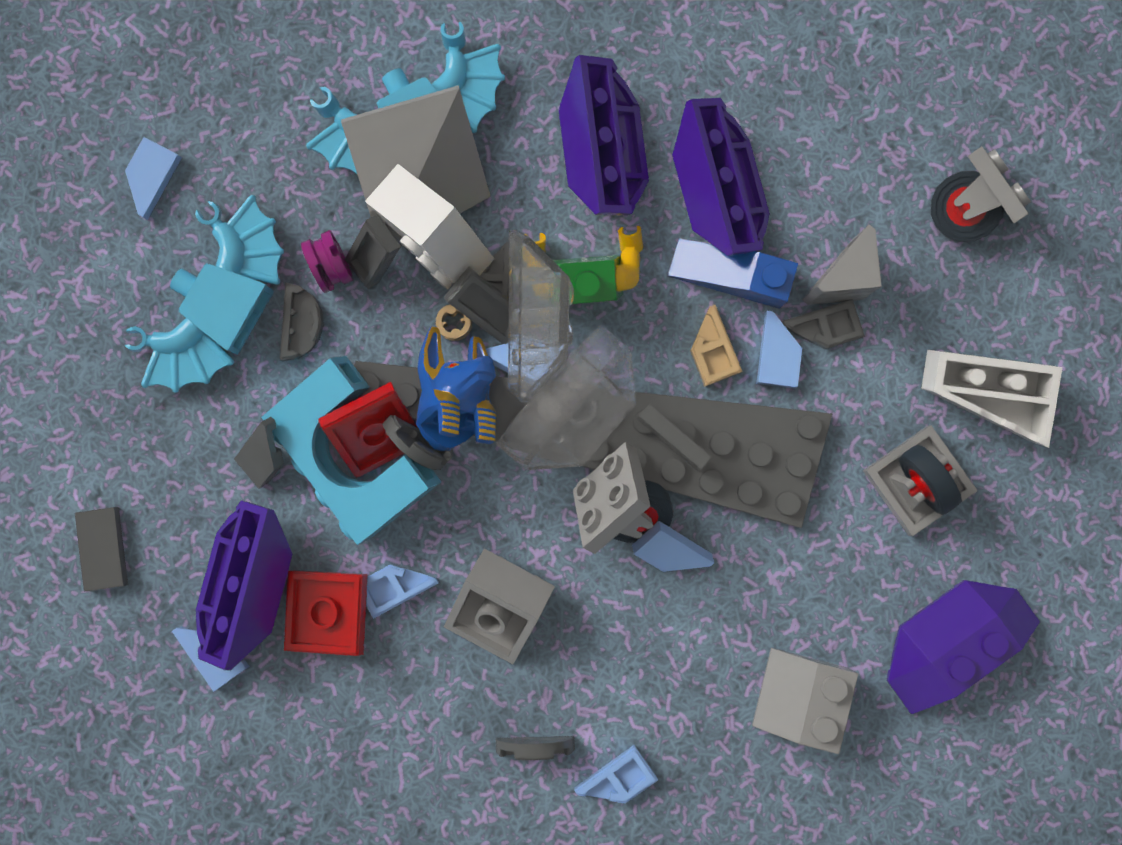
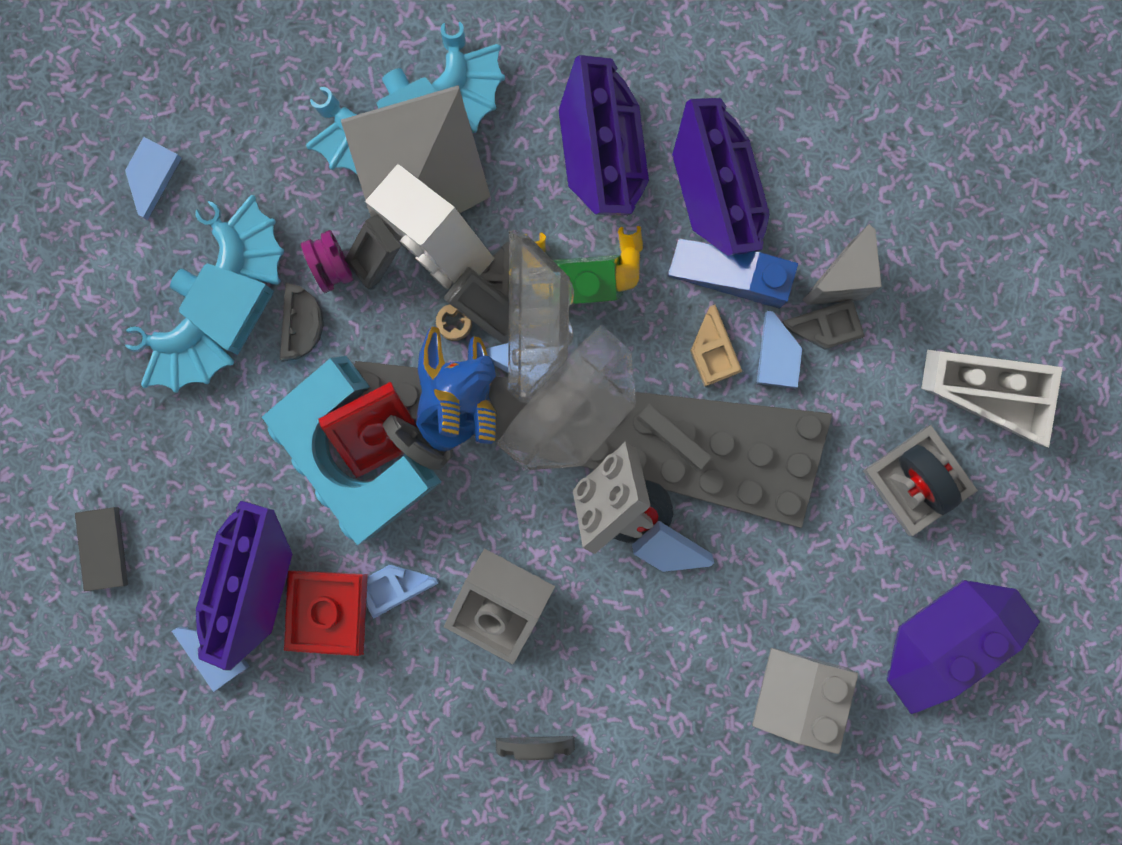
dark grey tile [234,417,284,489] -> none
light blue tile [574,745,658,804] -> none
plate [931,146,1031,242] -> none

